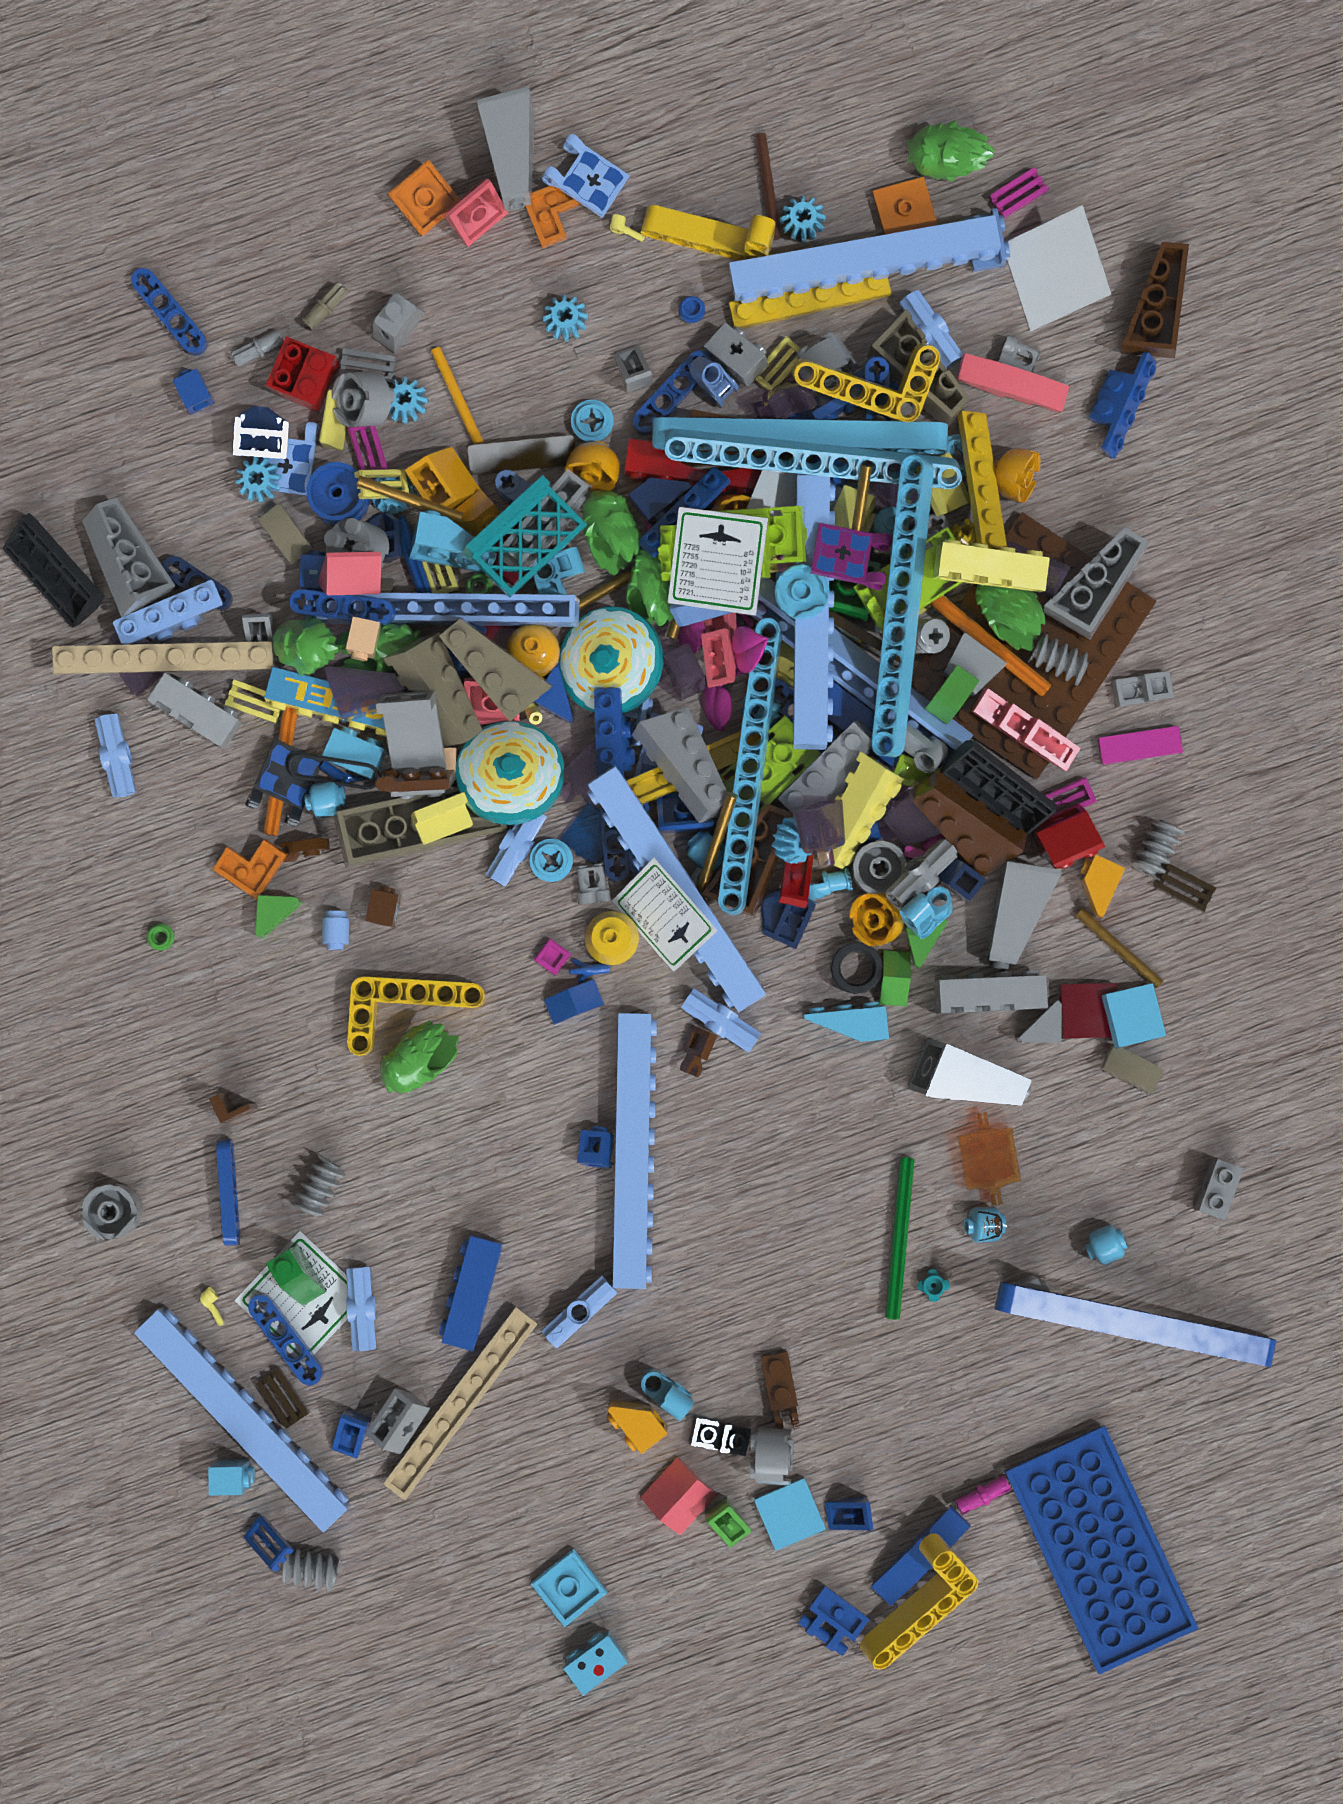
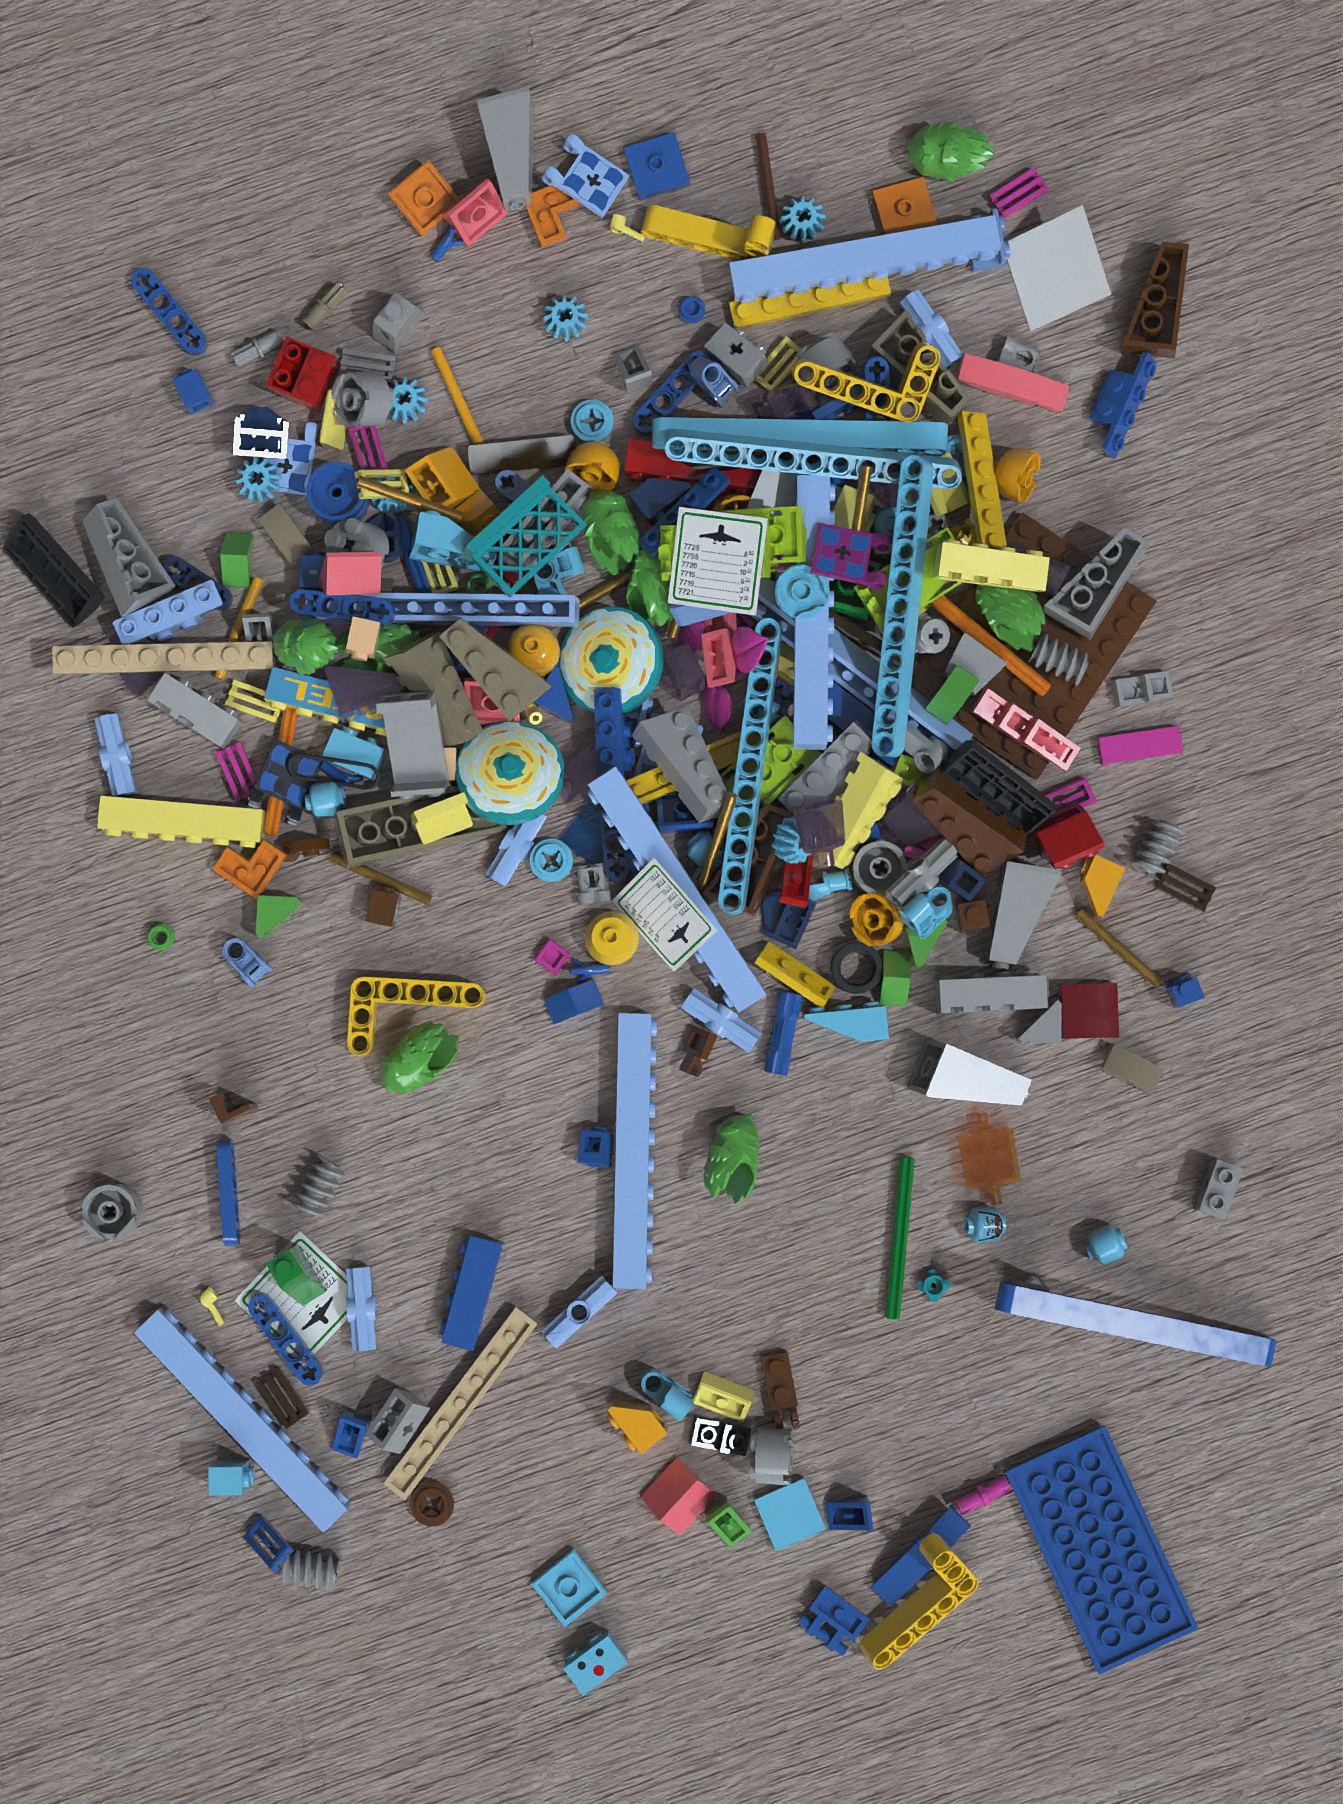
light blue brick [322,911,349,950] -> none
reddish brown hinge [375,767,455,792] -> none
medium azure tile [1101,983,1166,1048] -> none
none -> light yellow brick [97,796,267,848]
none -> light orange bar [214,577,263,680]
none -> dark pink tile [215,742,257,802]
none -> bright green slope [220,533,254,588]
none -> medium blue piece [223,938,273,988]
none -> pearl gold bar [330,852,433,905]
none -> reddish brown gear [410,1482,454,1527]
none -> blue bar [430,223,463,262]
none -> blue plate [623,132,690,200]
none -> light yellow slope [693,1372,754,1422]
none -> bright green head [703,1114,759,1204]
none -> yellow plate [754,941,836,1008]
none -> blue axle [764,991,803,1076]
none -> reddish brown brick [955,900,990,933]
none -> blue brick [1164,973,1205,1008]

